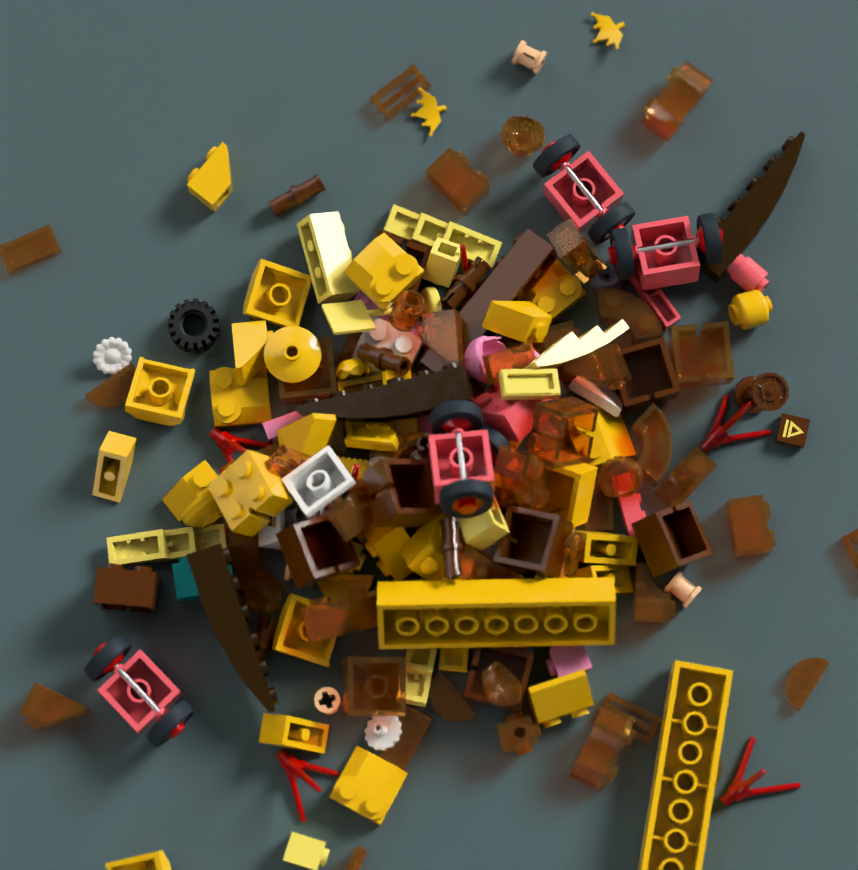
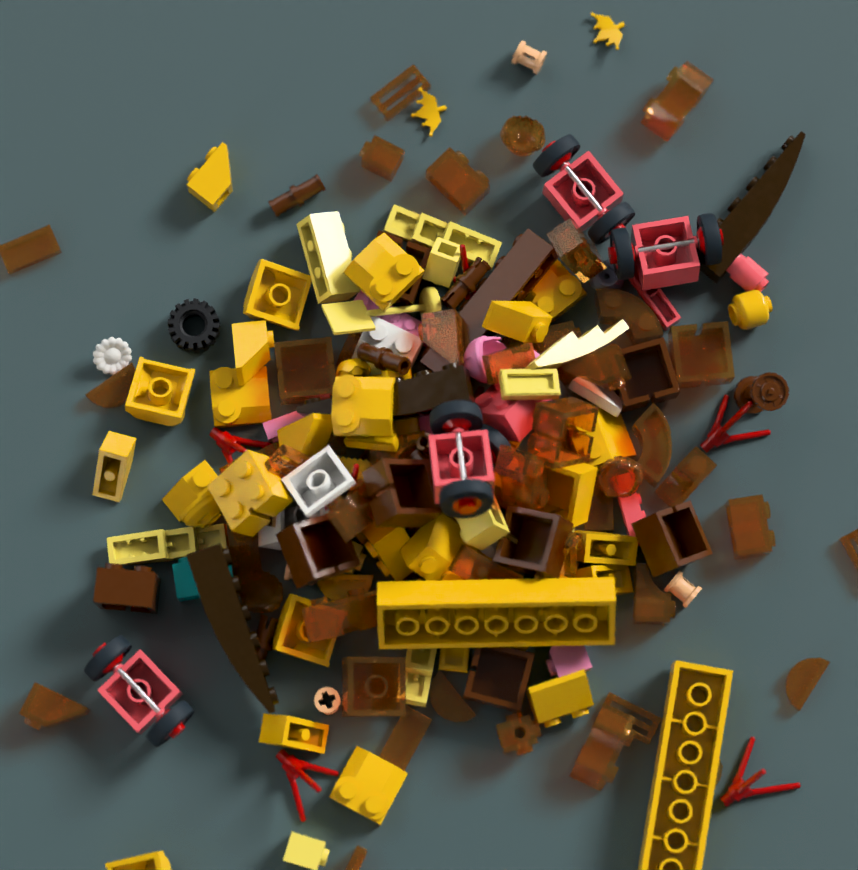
yellow dish [264,326,321,383] -> none
white piece [364,712,402,751] -> none
clear orange brick [389,290,425,332] -> none
reddish brown pin [440,518,463,580] -> none
clear orange hair [482,662,523,706] -> none
reddish brown tile [775,413,810,449] -> none
none -> yellow slope [331,375,395,436]
none -> clear orange brick [359,135,405,182]

